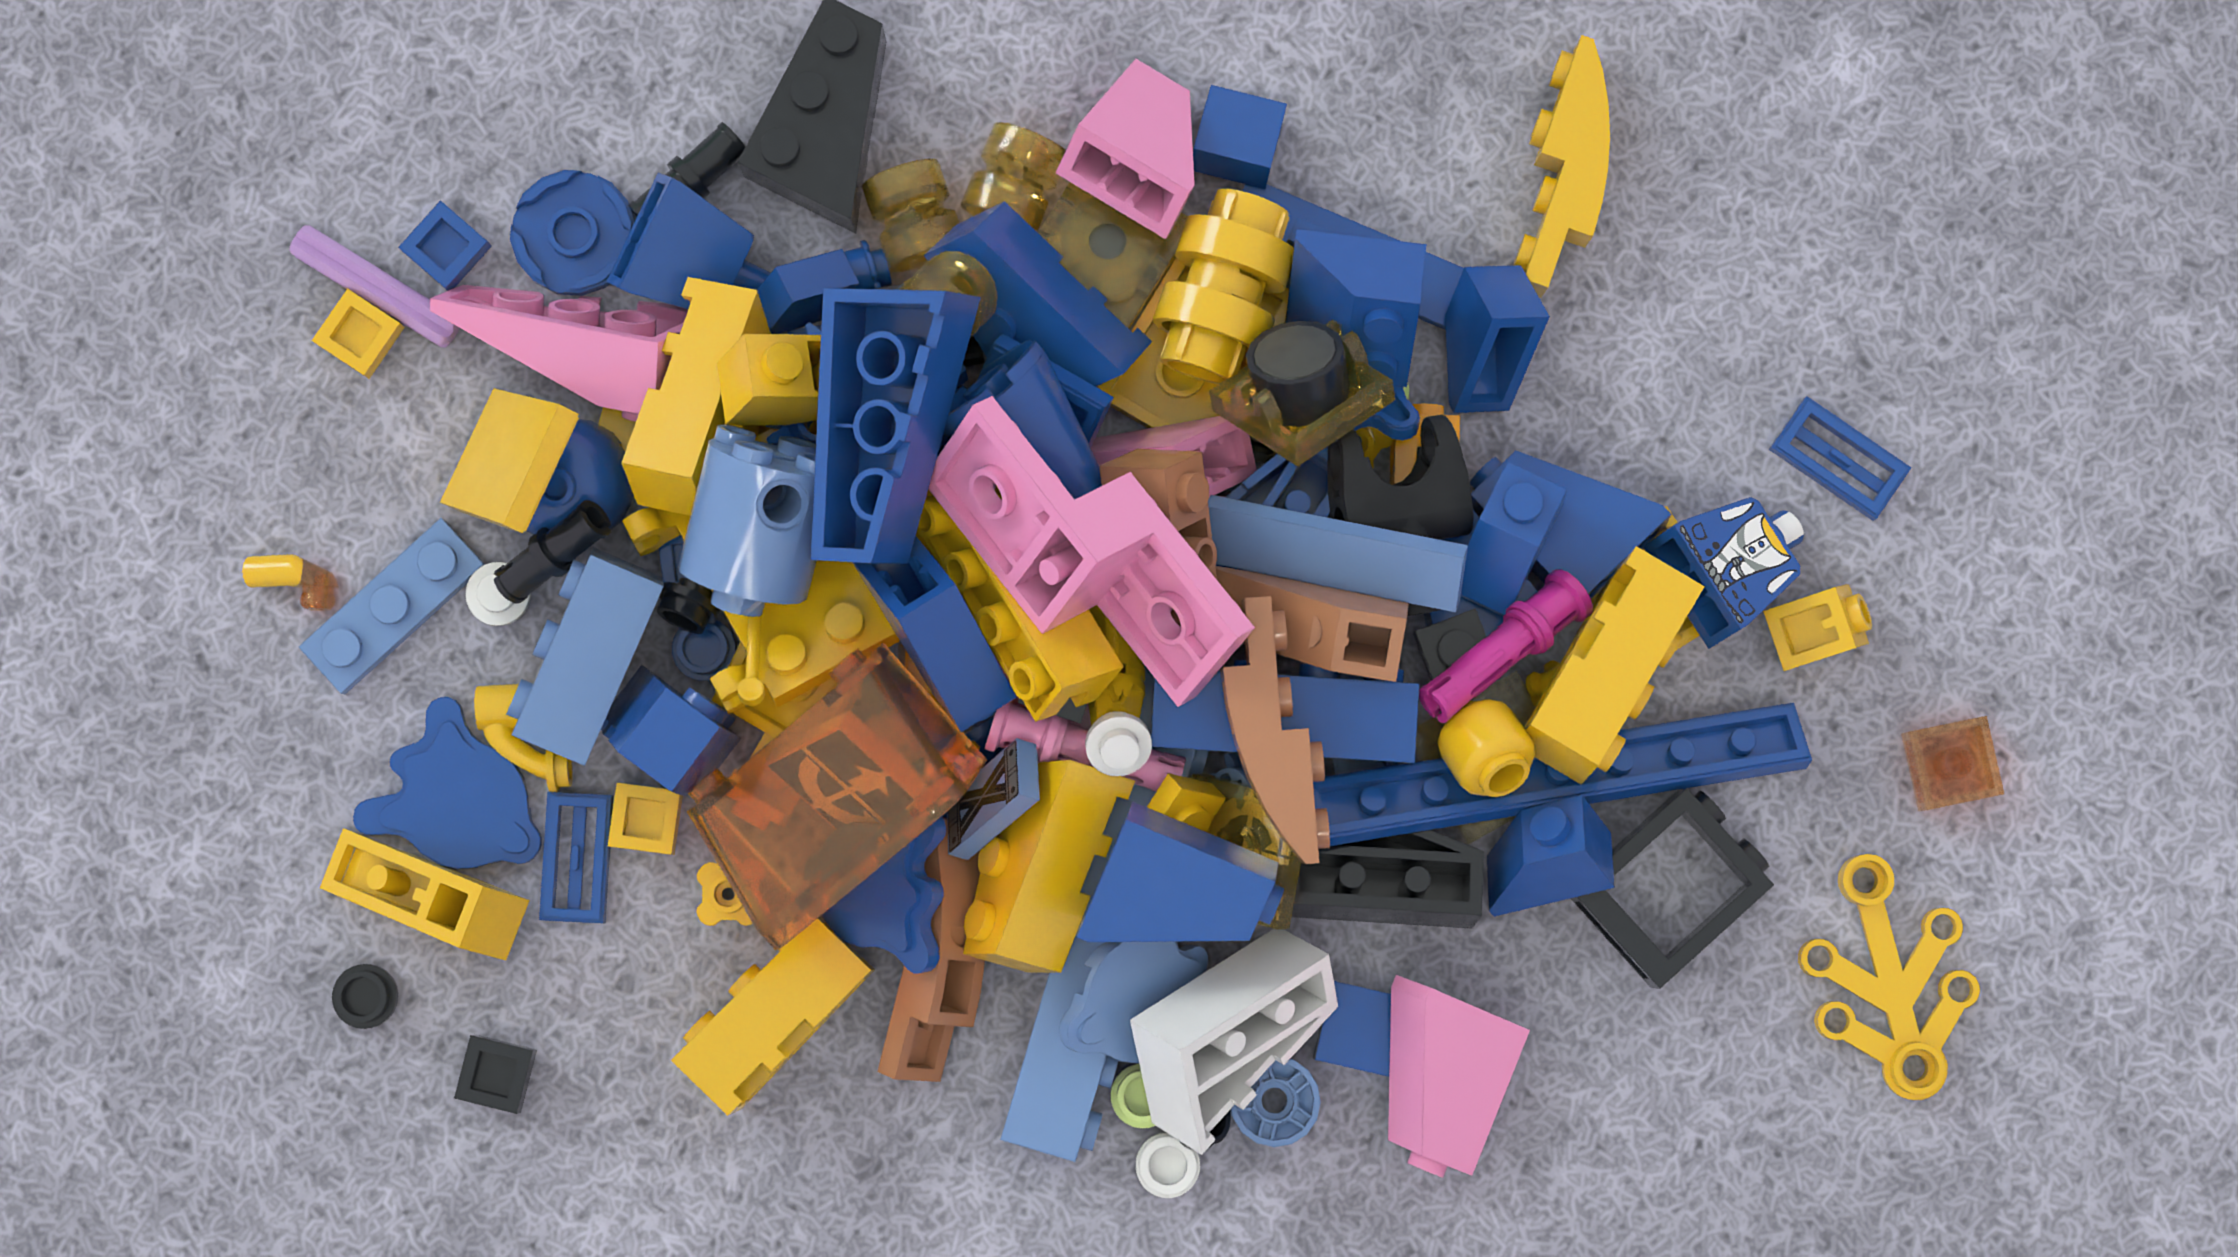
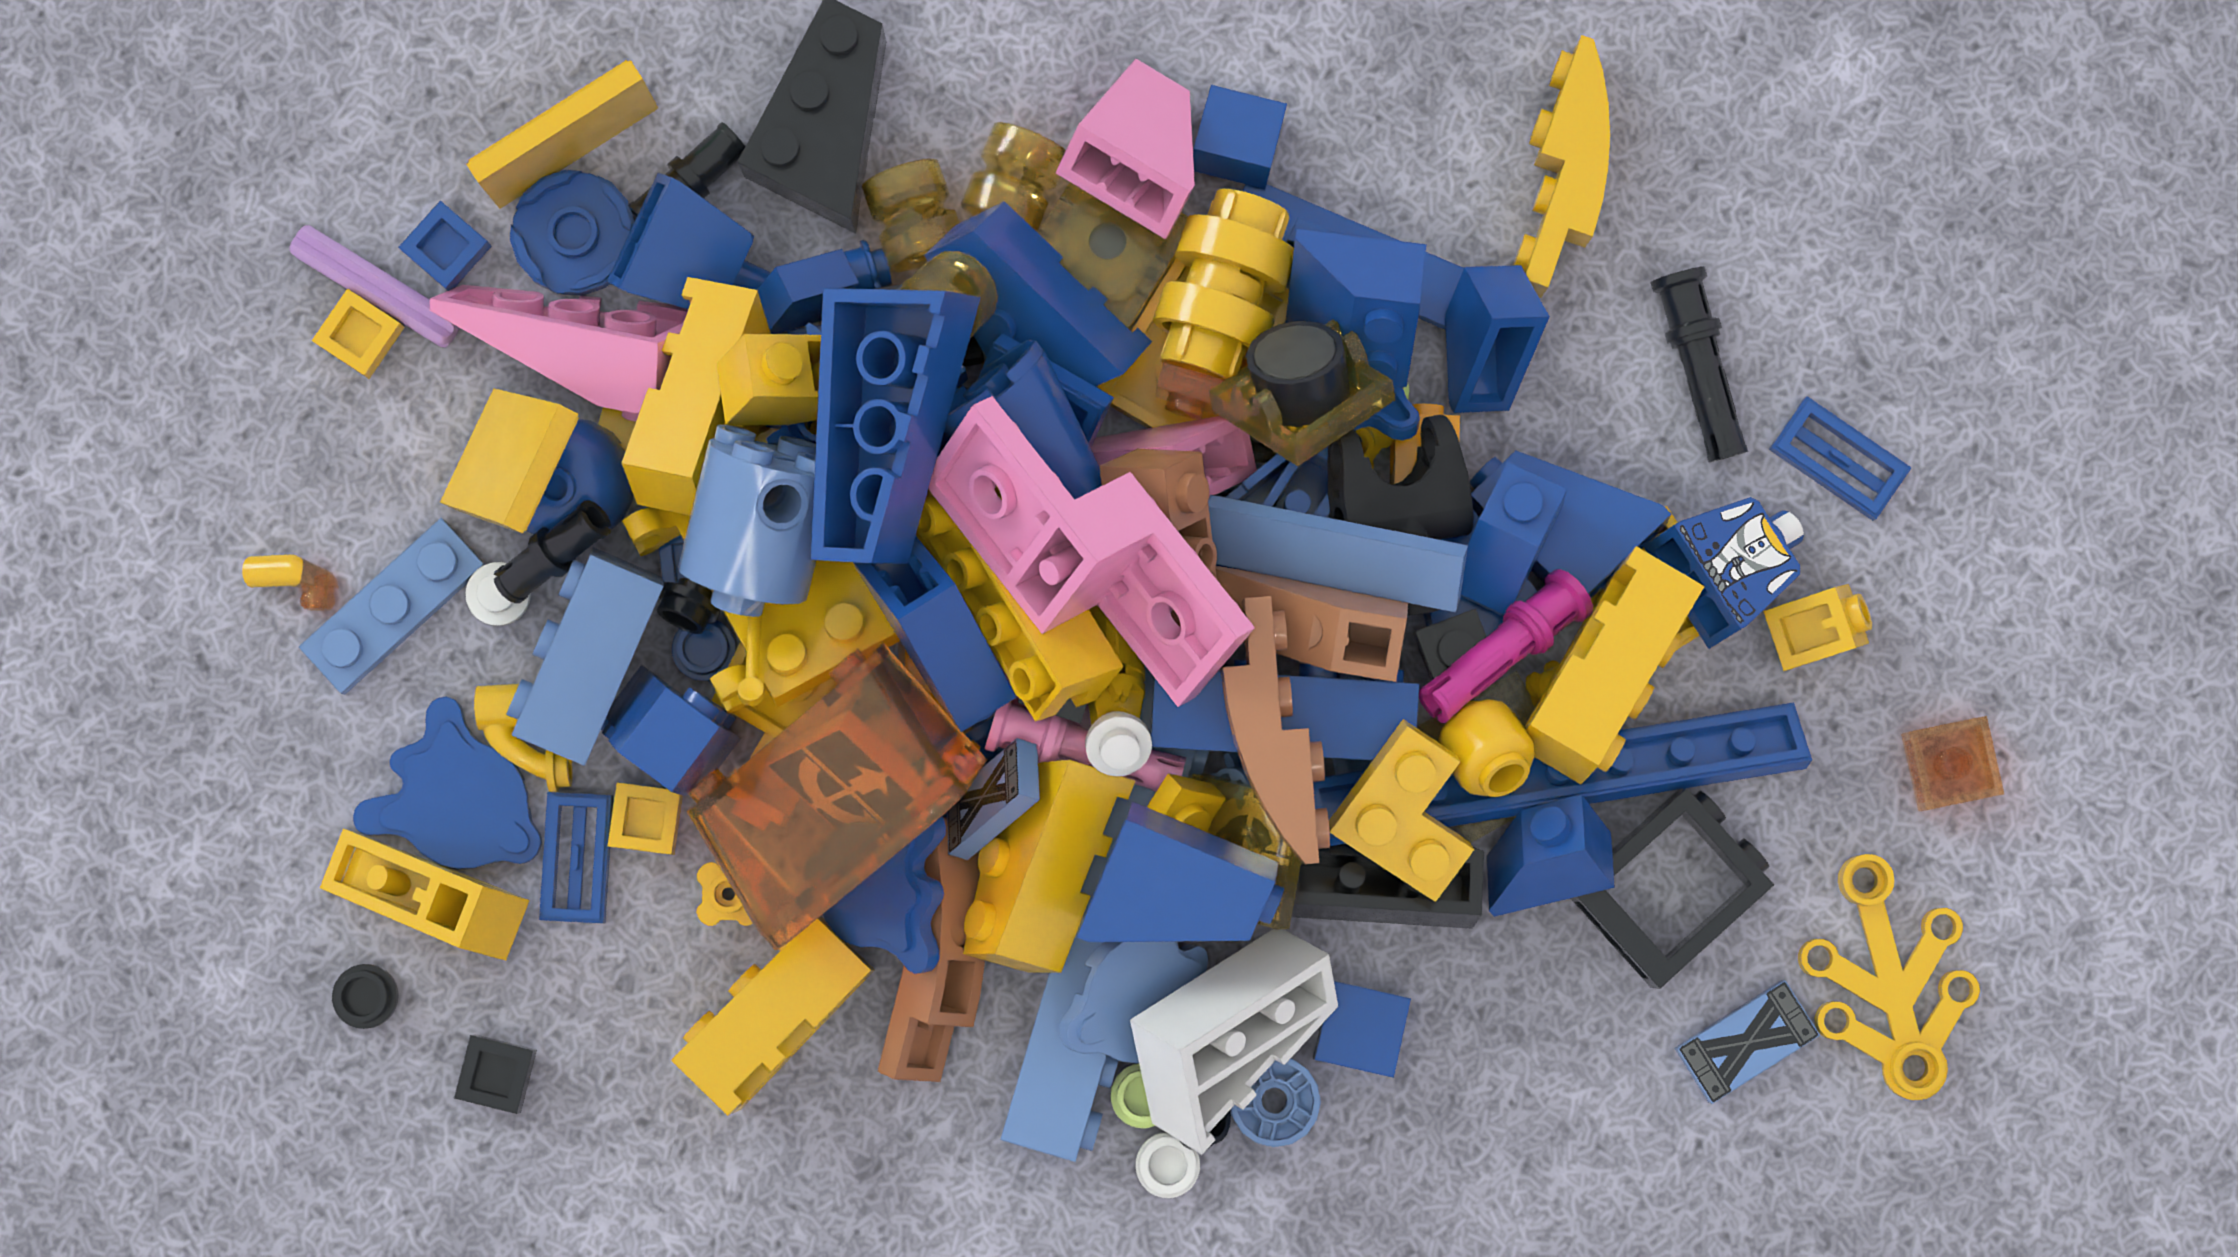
bright pink slope [1388,975,1530,1178] -> none
none -> yellow tile [466,60,659,209]
none -> clear orange plate [1155,362,1226,419]
none -> yellow plate [1329,719,1474,902]
none -> black pin [1650,266,1748,463]
none -> tile [1674,980,1820,1104]

